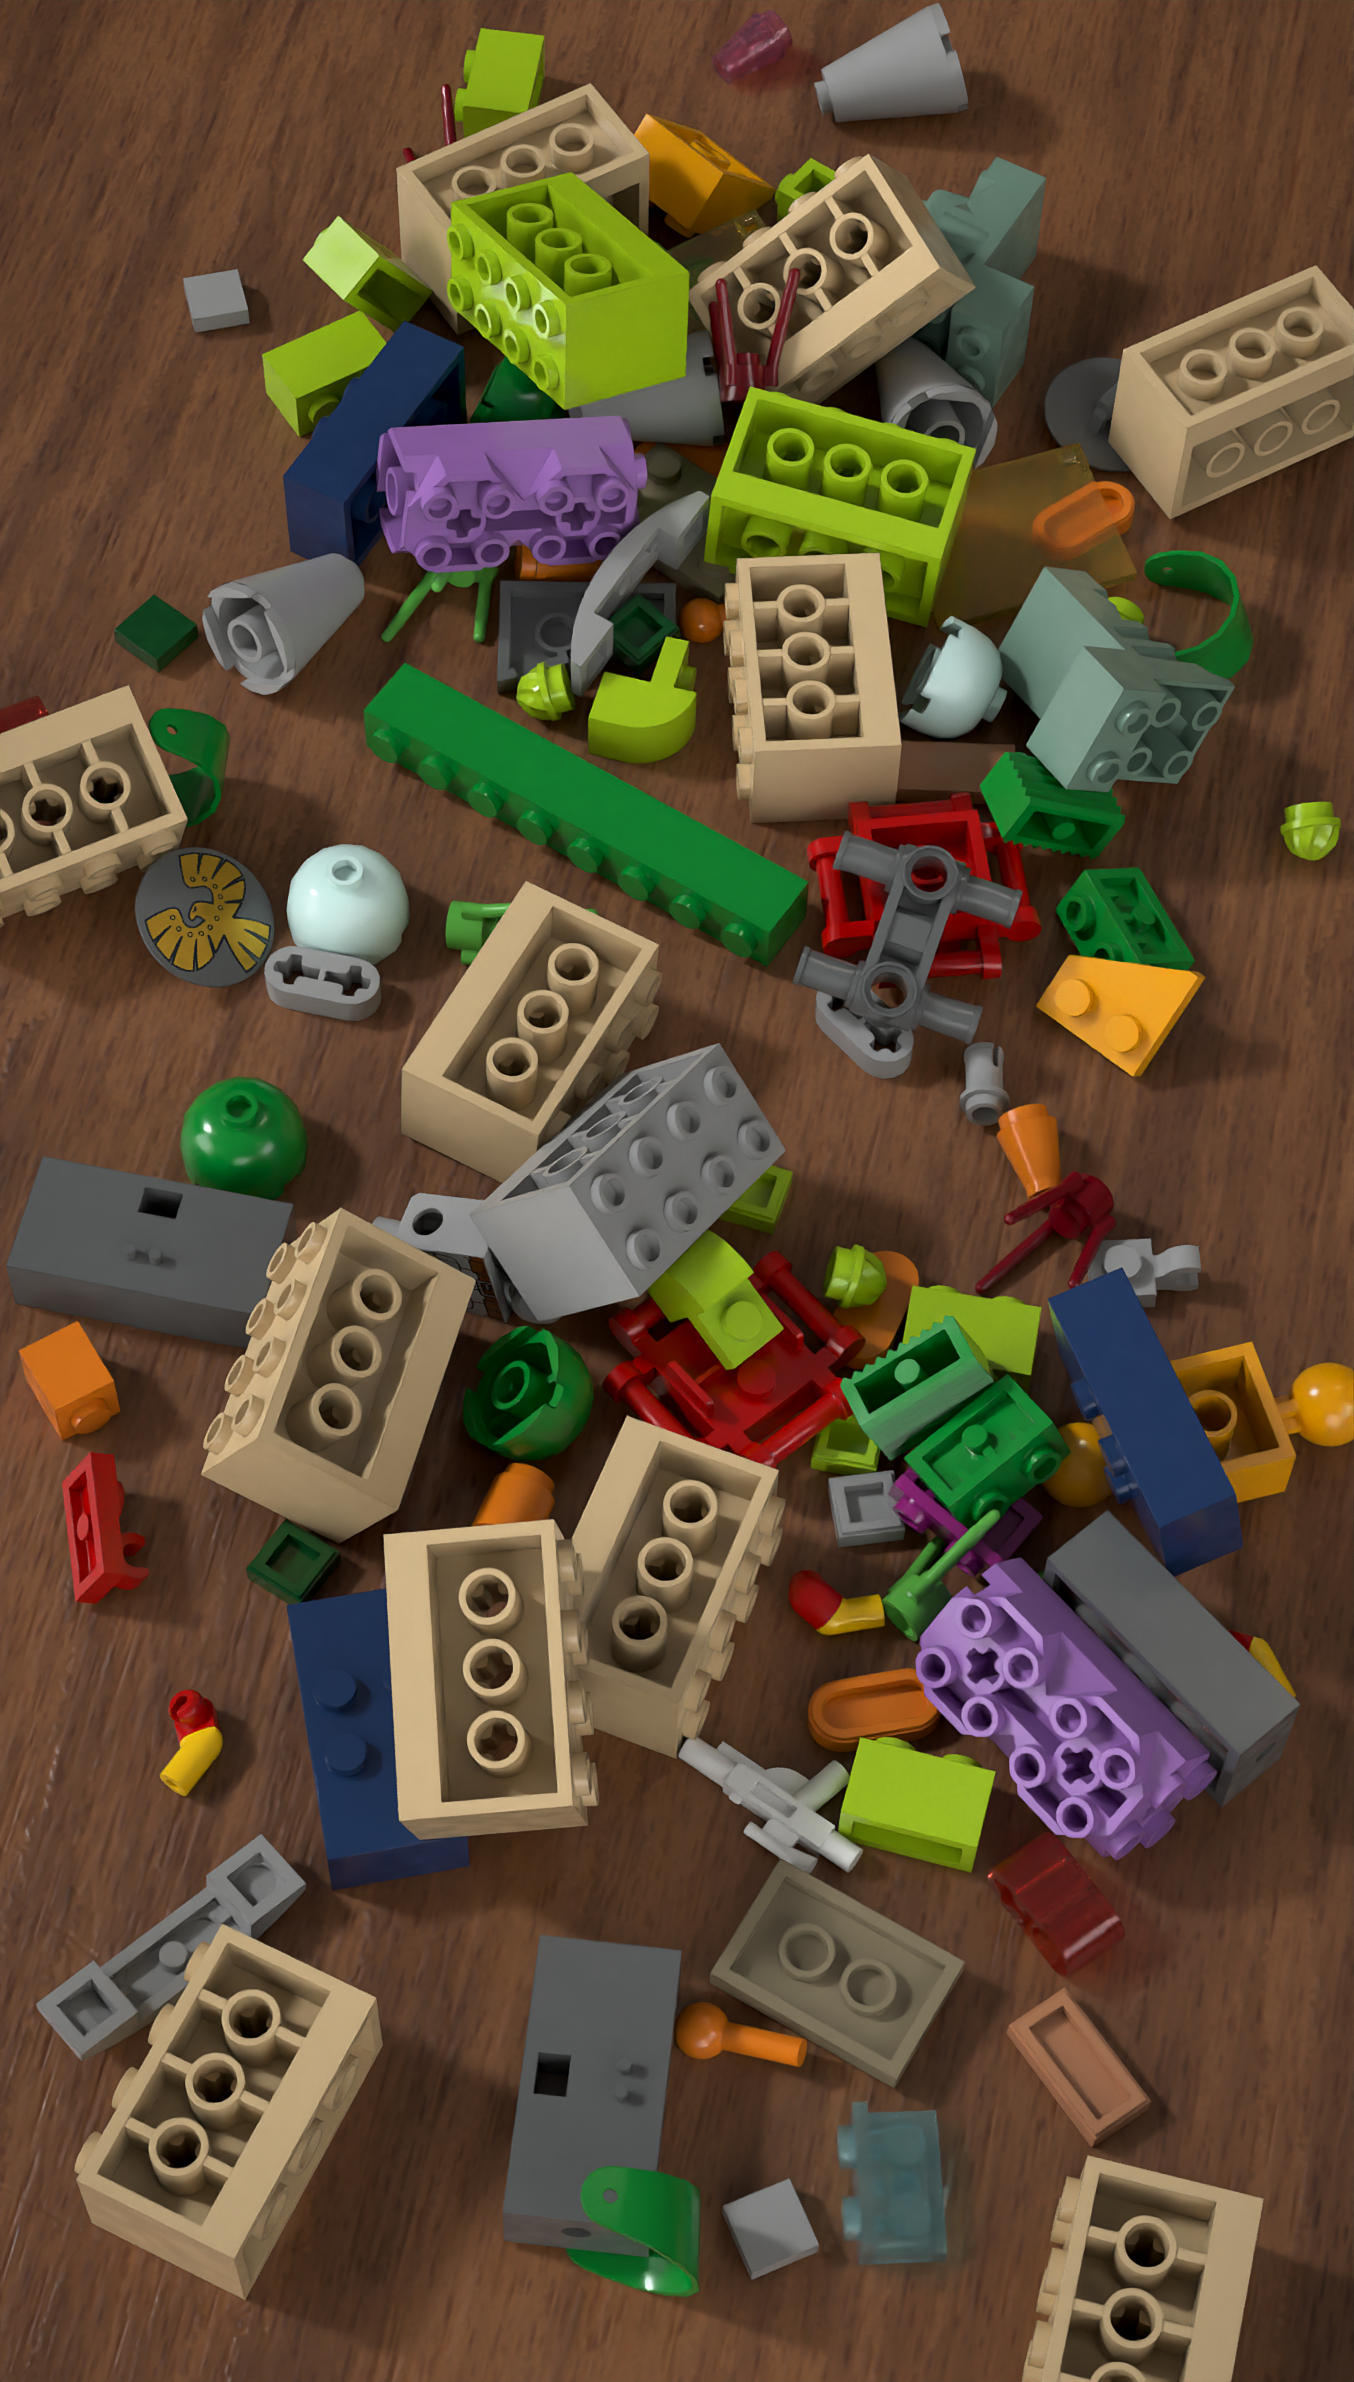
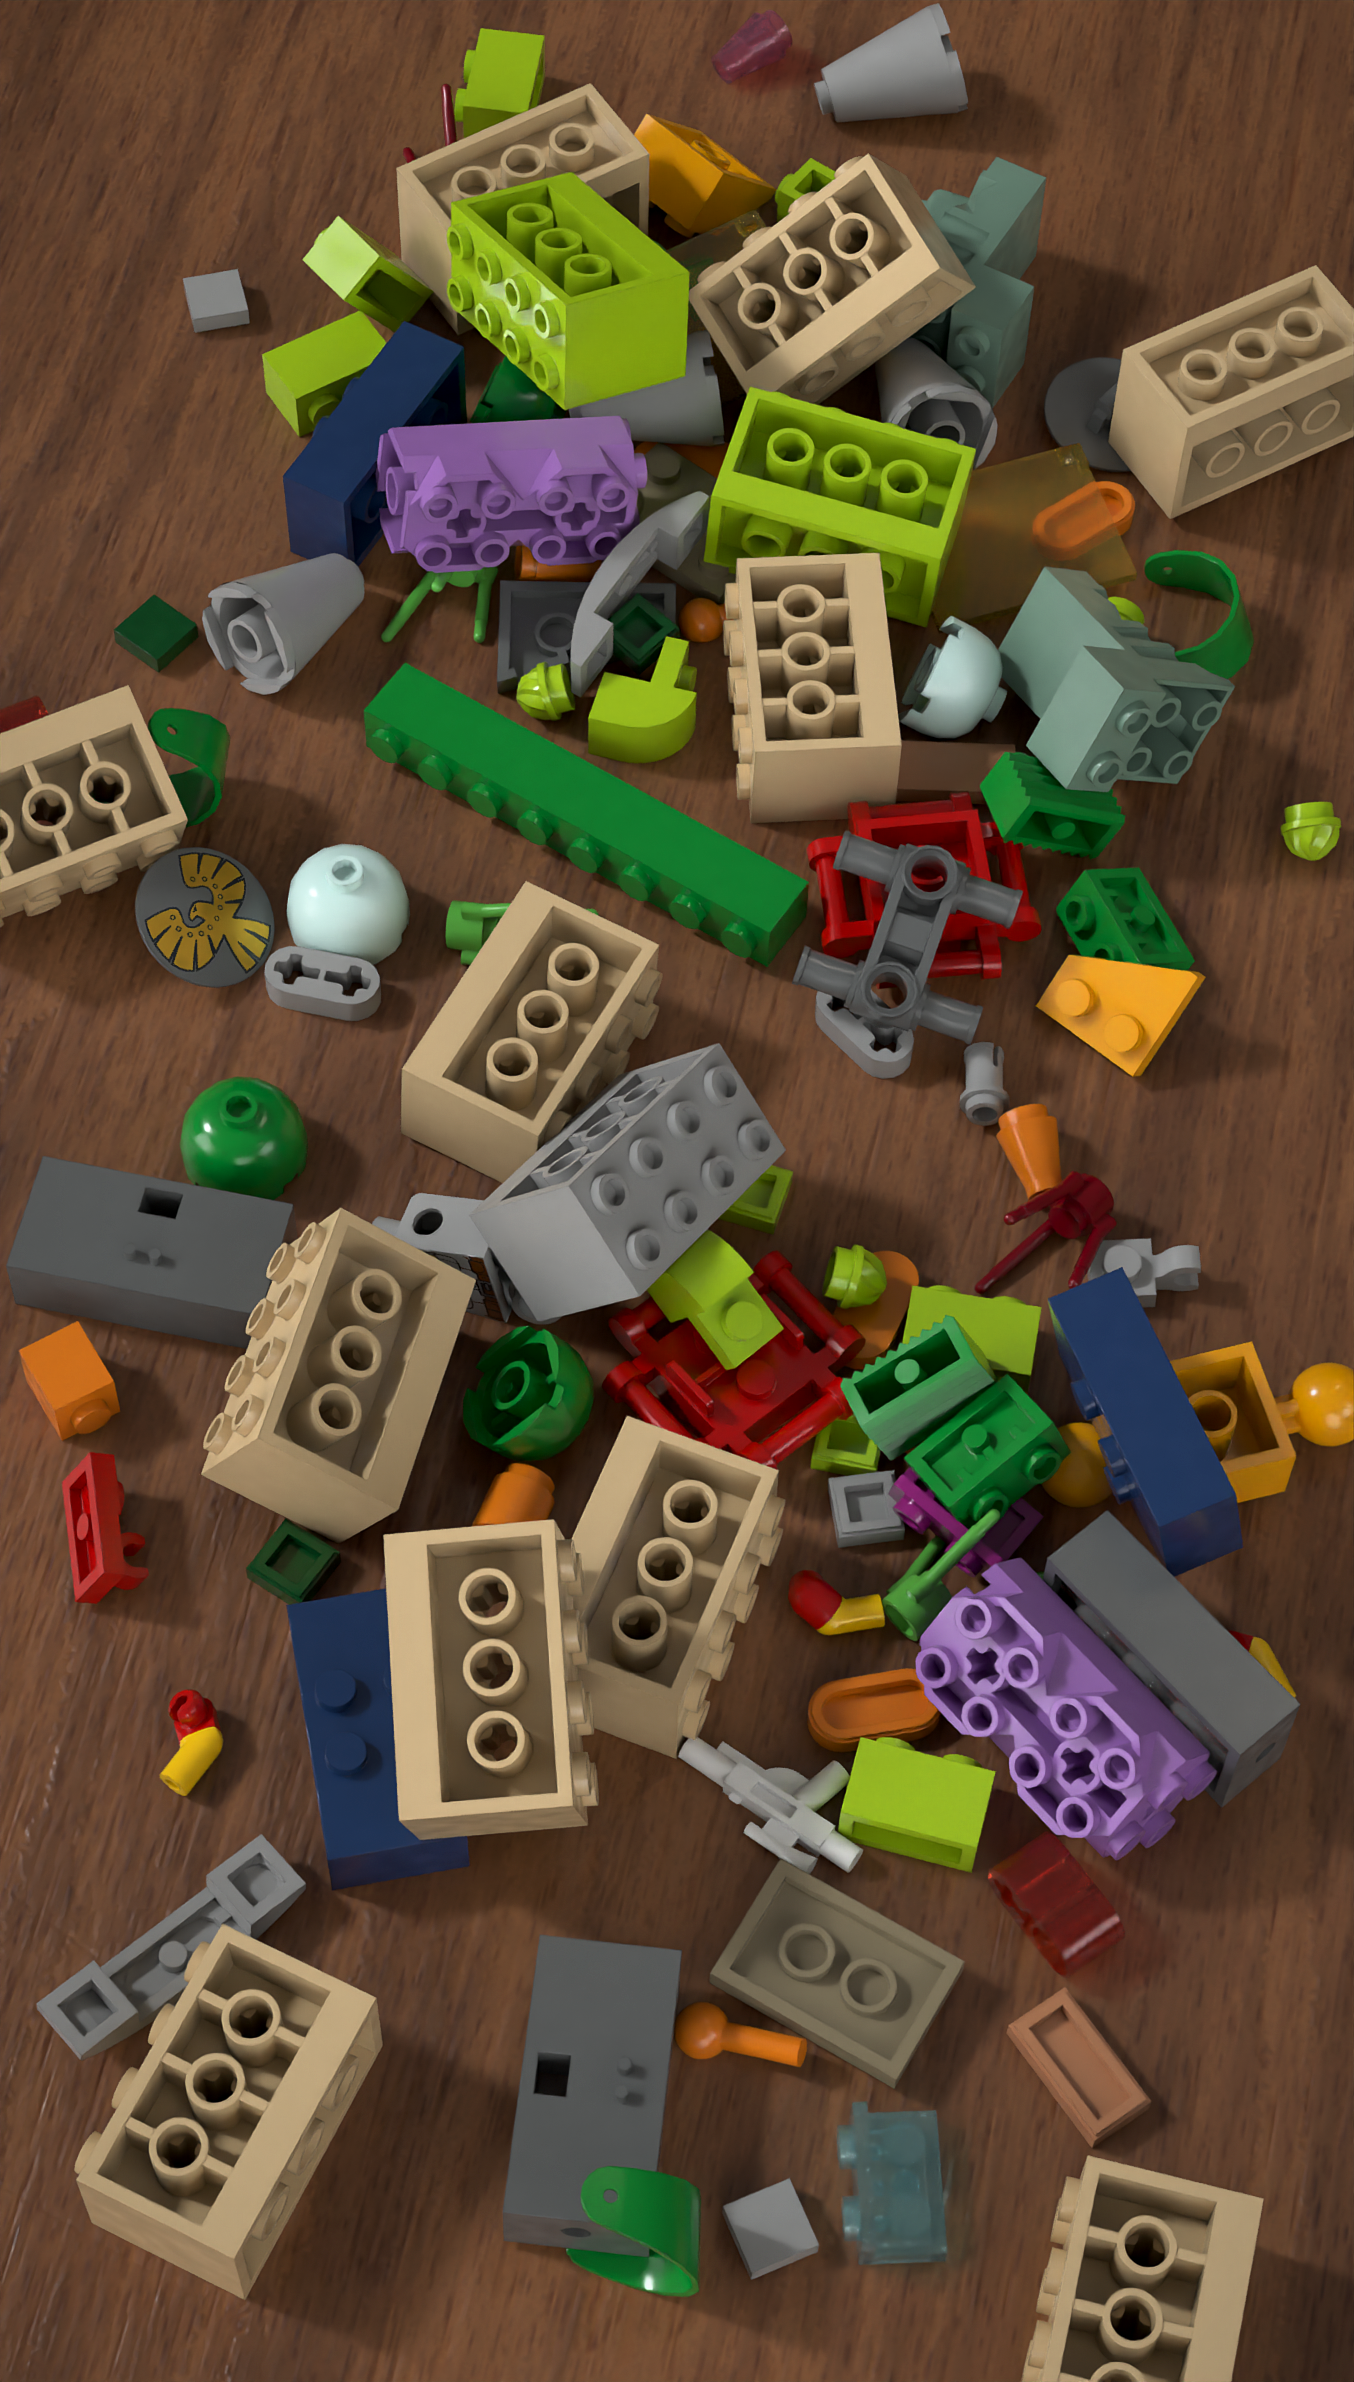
dark red plant [708,268,800,403] -> none

